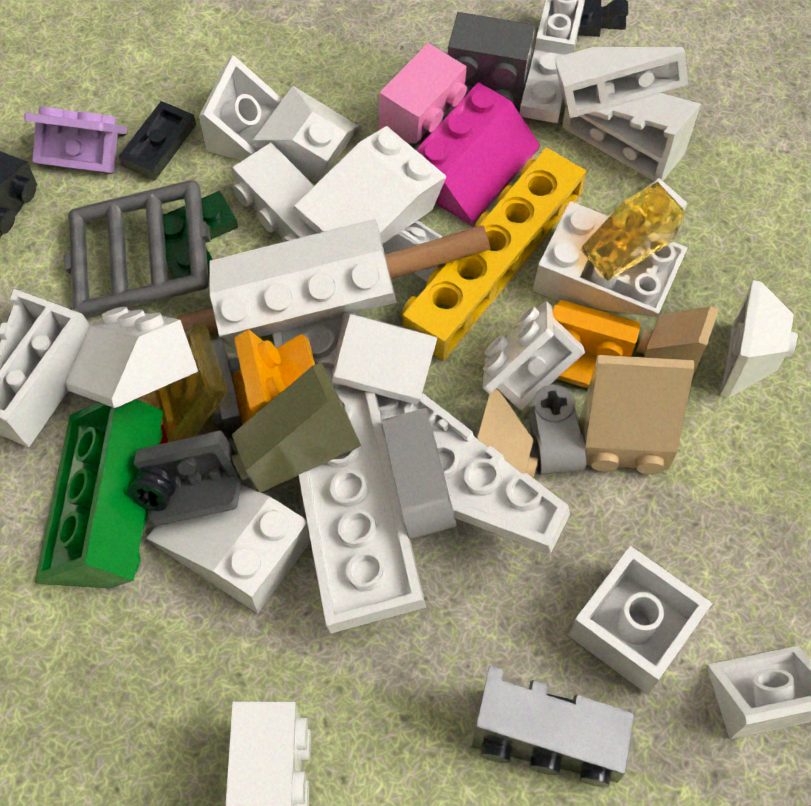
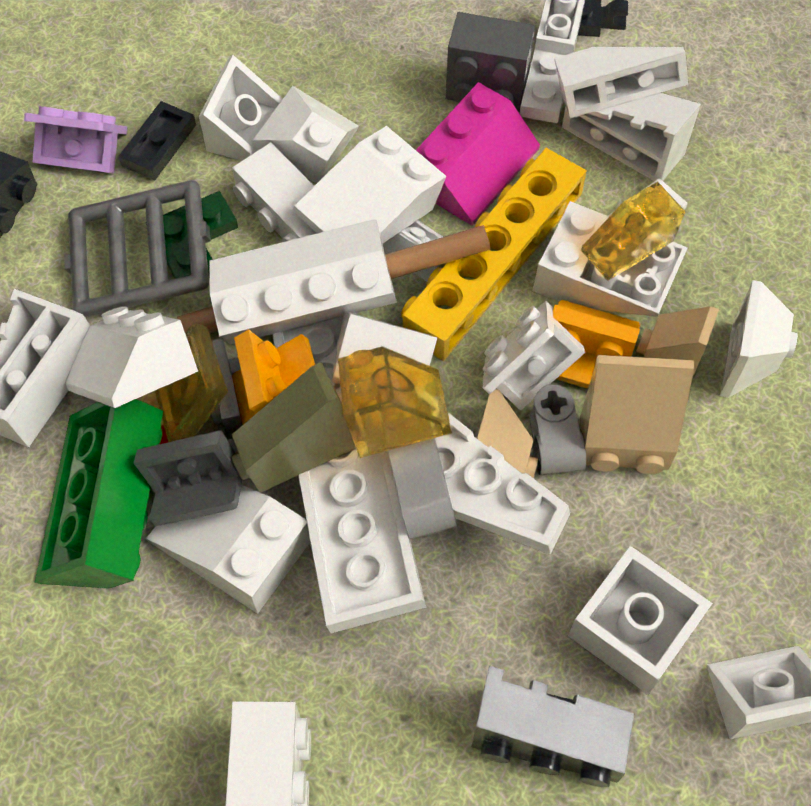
black bush [128,466,177,511] -> none
bright pink slope [378,43,467,144] -> none
none -> clear yellow slope [338,346,452,458]

